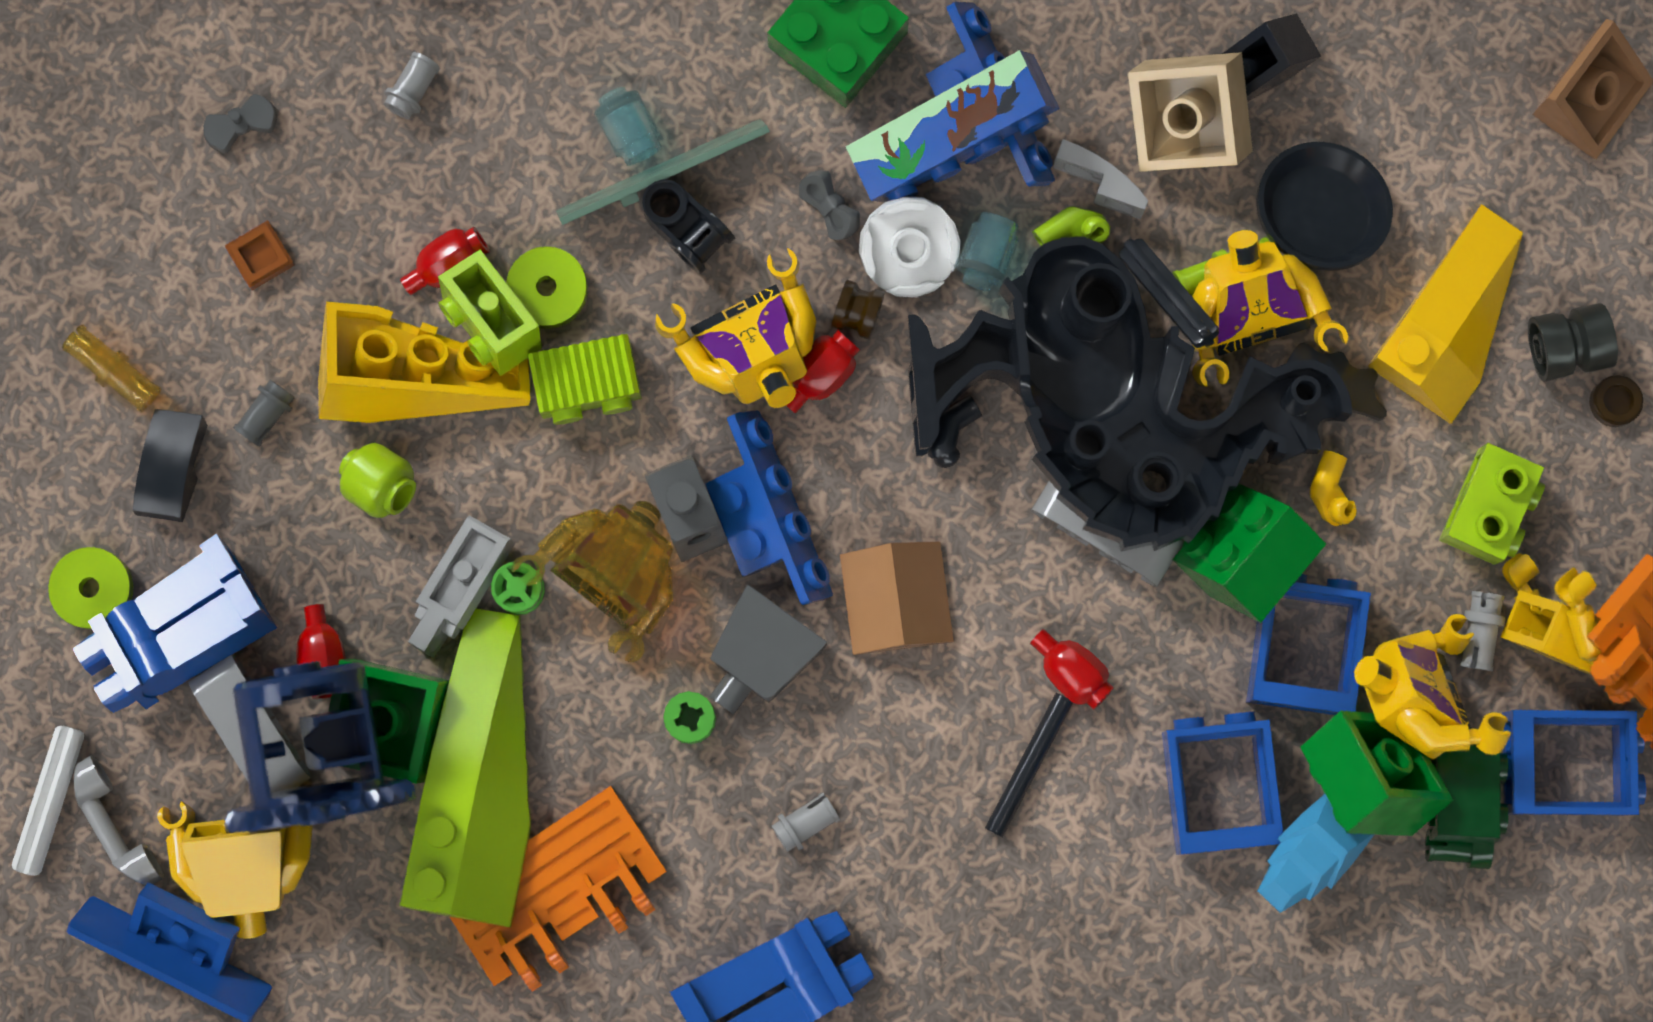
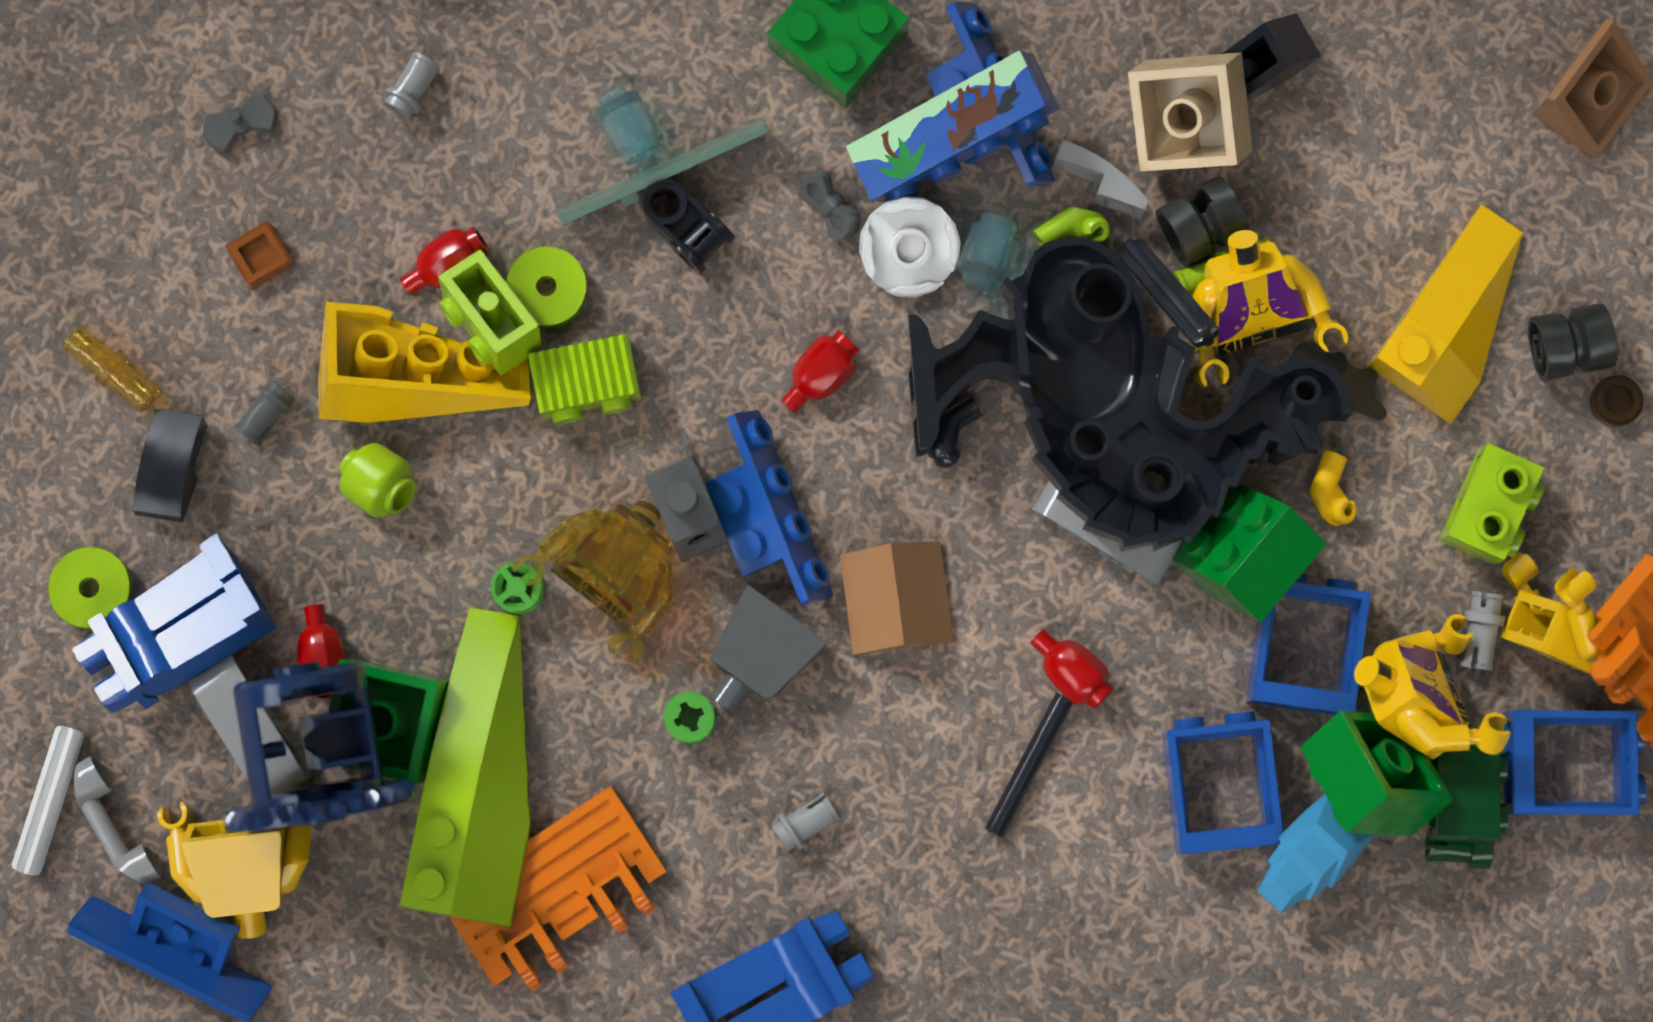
light grey hinge [408,515,515,658] -> none
yellow torso [655,248,816,408] -> none
dark brown wheel [831,279,885,340] -> none
black piece [1256,142,1393,271] -> none
none -> pearl dark grey wheel [1155,176,1250,267]

